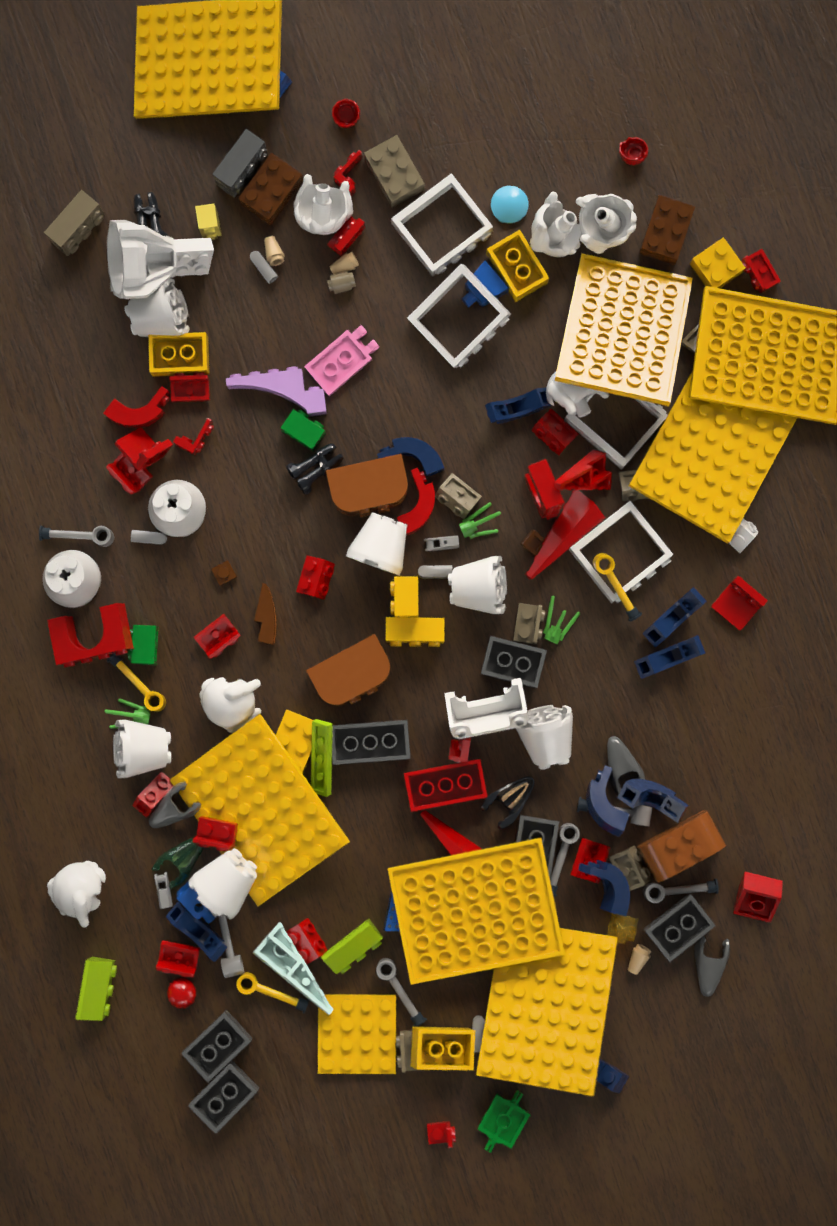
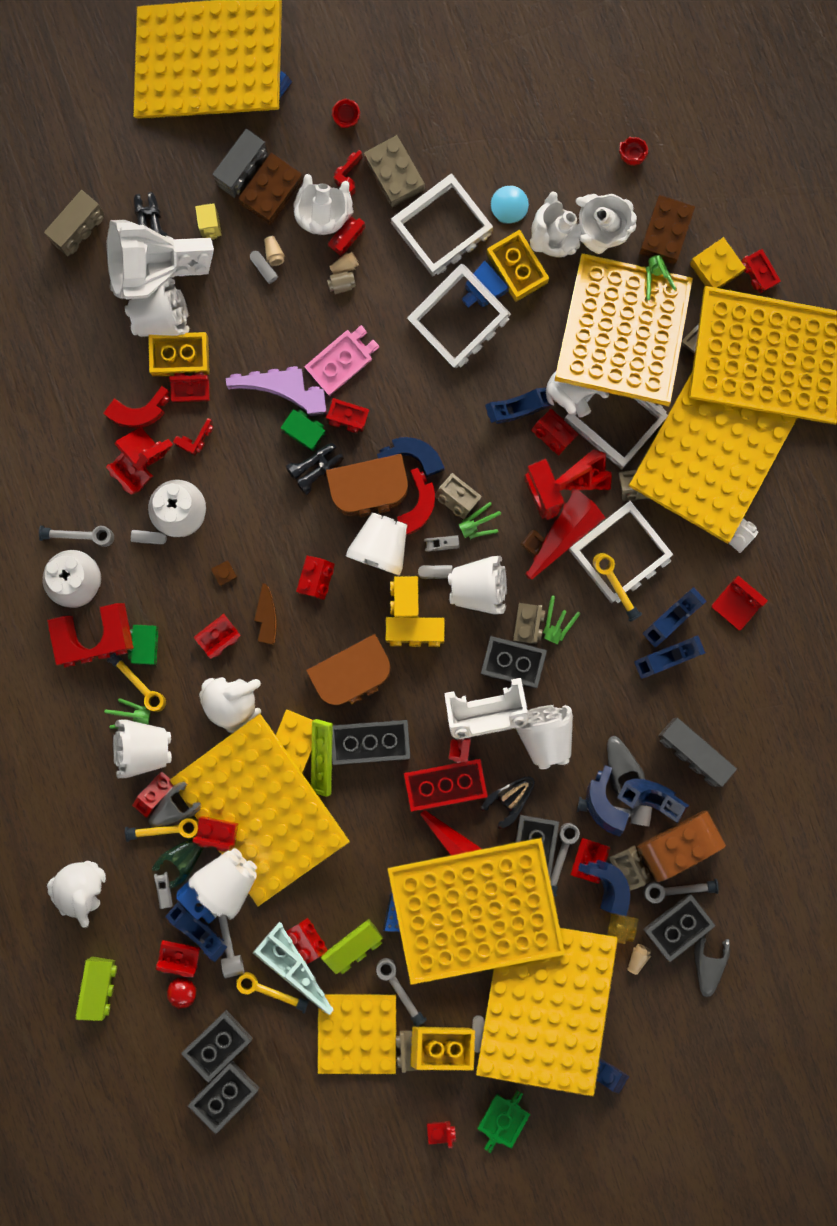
red slope [733,872,783,923] -> none
none -> yellow piece [125,818,198,842]
none -> red bracket [326,398,370,433]
none -> bright green plant [646,255,676,300]
none -> dark grey brick [658,718,737,787]

